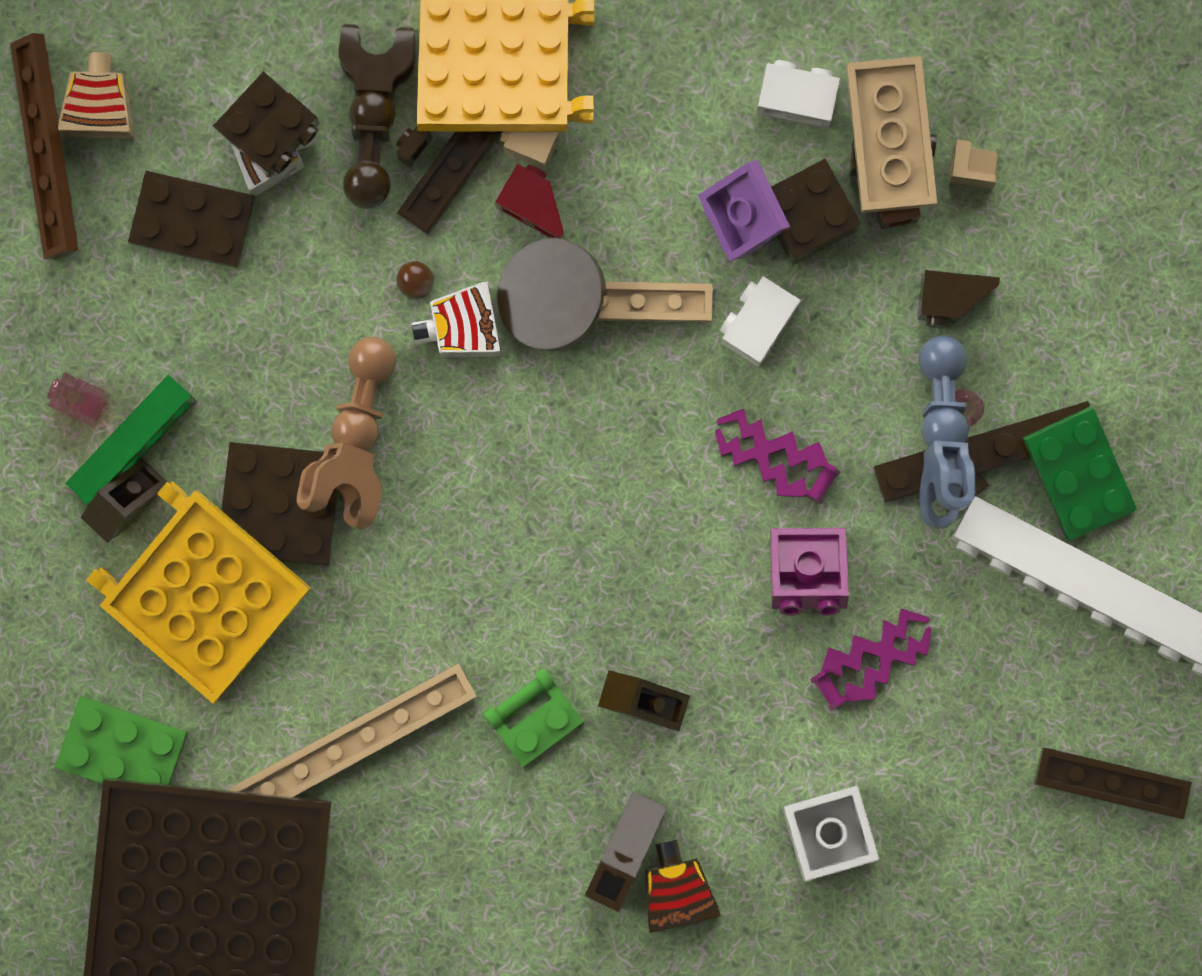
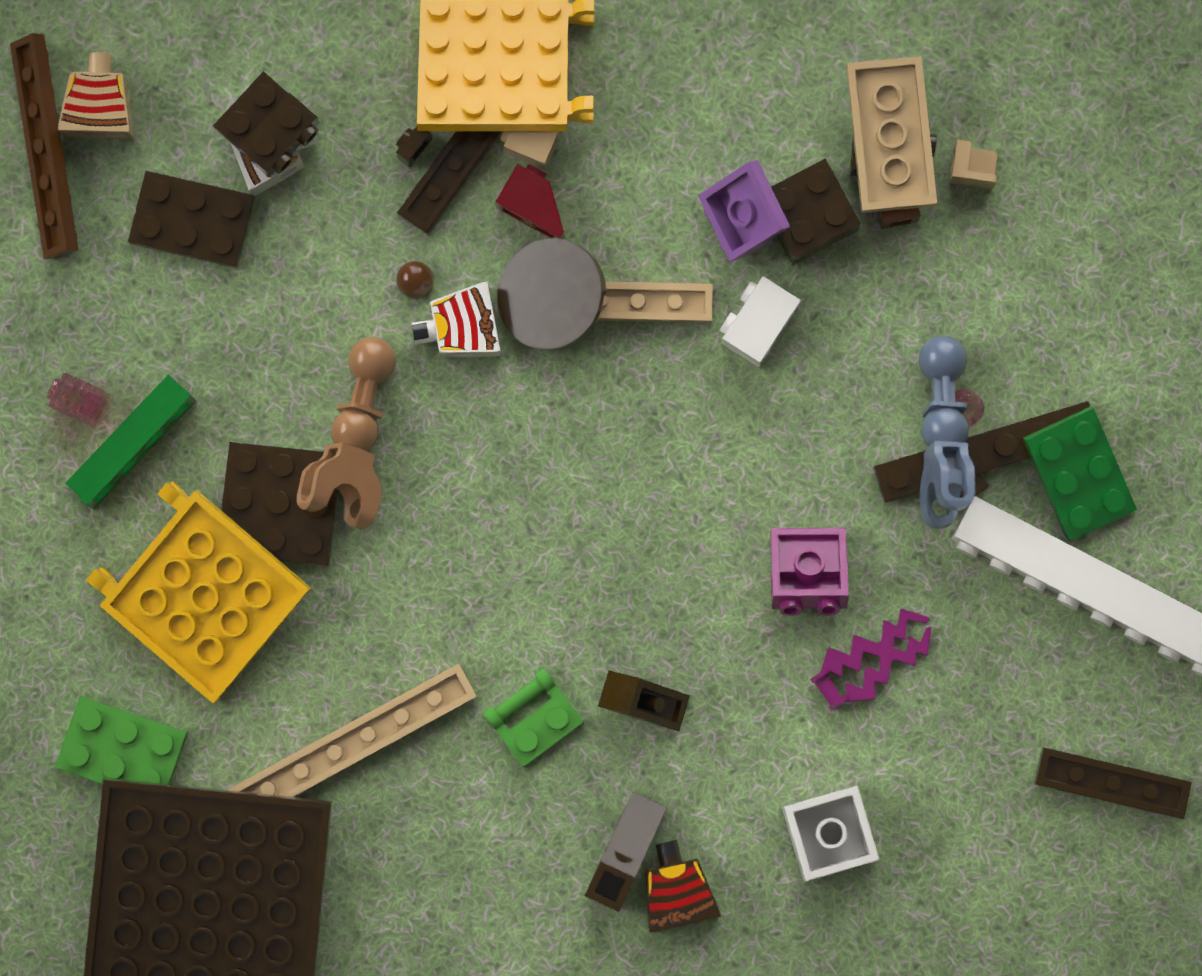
dark brown slope [80,458,169,543] -> none
dark brown piece [338,24,415,209] -> none
magenta piece [715,408,840,504] -> none
white brick [756,60,840,128] -> none
dark brown slope [918,270,1000,328] -> none

